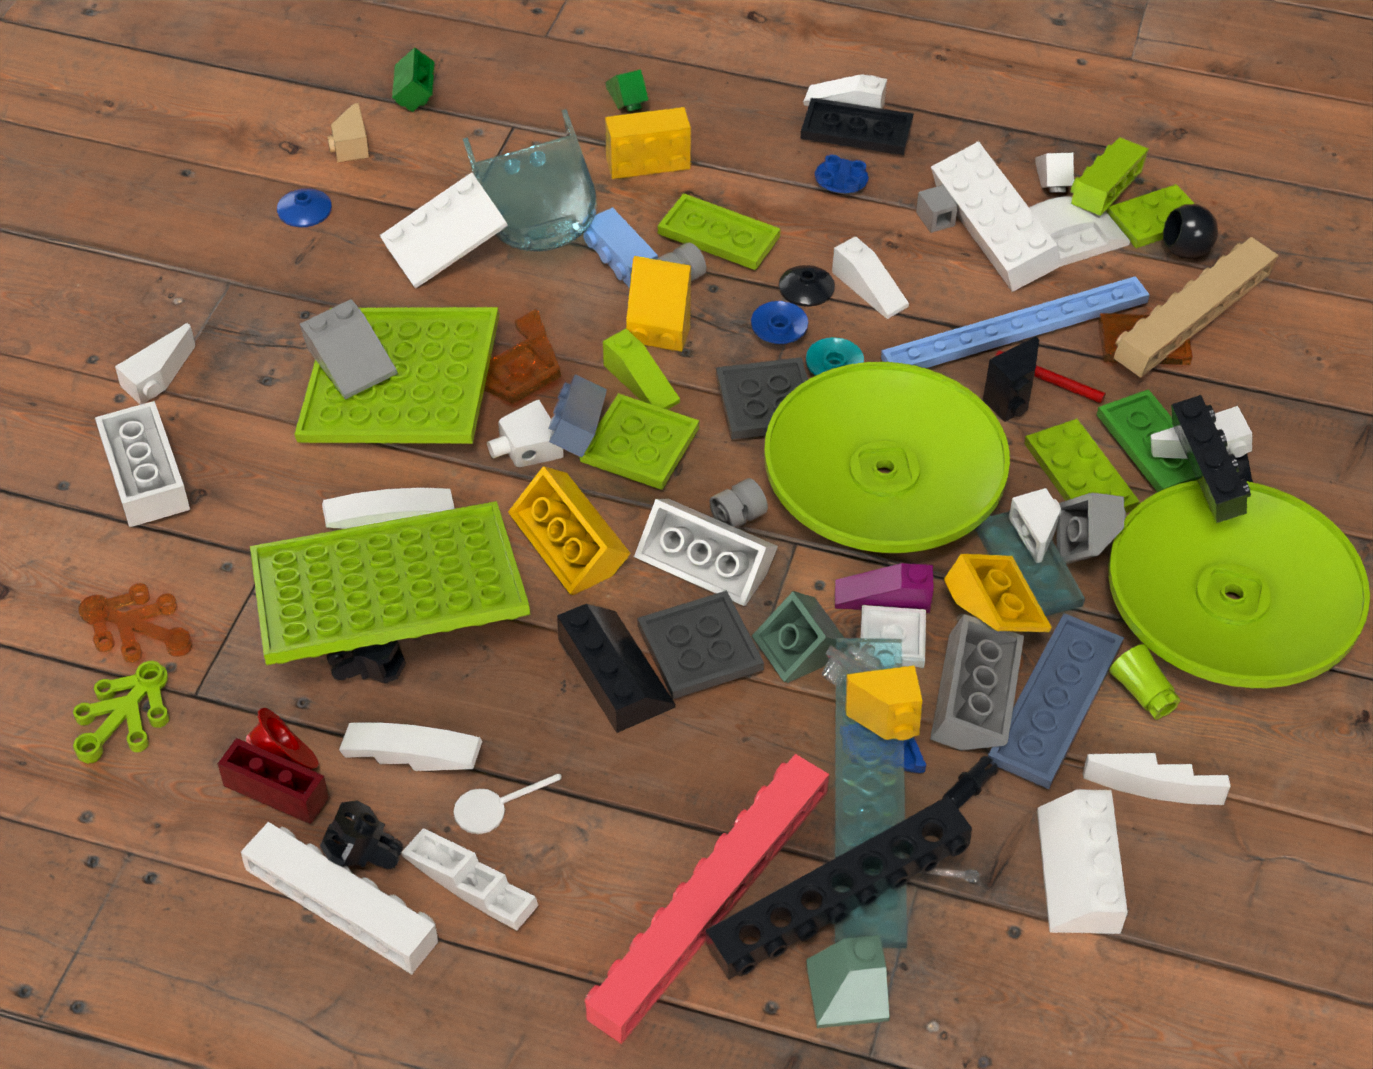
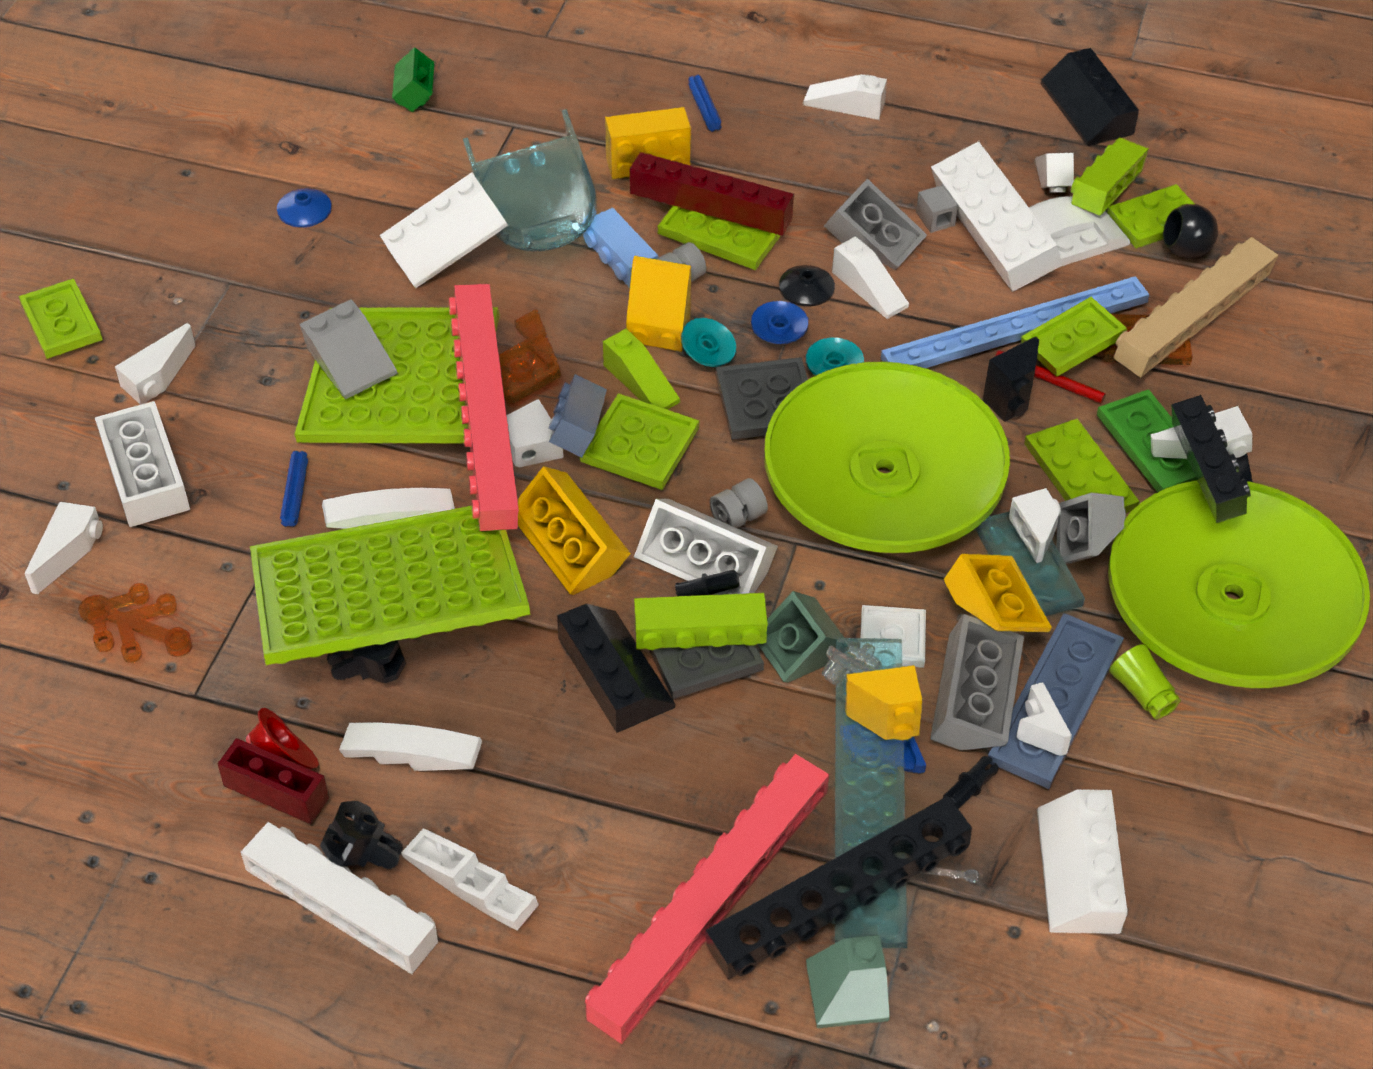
lime plant [73,661,169,764] -> none
tan slope [327,103,369,162] -> none
white piece [454,774,562,834] -> none
green slope [605,69,649,112] -> none
black plate [800,98,914,155] -> none
blue dish [815,154,868,193] -> none
magenta slope [835,563,934,613] -> none
white slope [1083,753,1231,805] -> none
none -> lime plate [18,278,103,359]
none -> white slope [24,502,103,594]
none -> blue axle [280,451,308,527]
none -> coral brick [449,284,519,531]
none -> dark red brick [630,152,794,236]
none -> lime brick [634,593,768,650]
none -> black axle [675,570,740,597]
none -> teal dish [681,318,736,367]
none -> blue axle [689,75,722,132]
none -> light grey slope [824,179,927,270]
none -> white slope [1016,682,1072,756]
none -> lime plate [1021,297,1127,377]
none -> black slope [1041,48,1139,146]

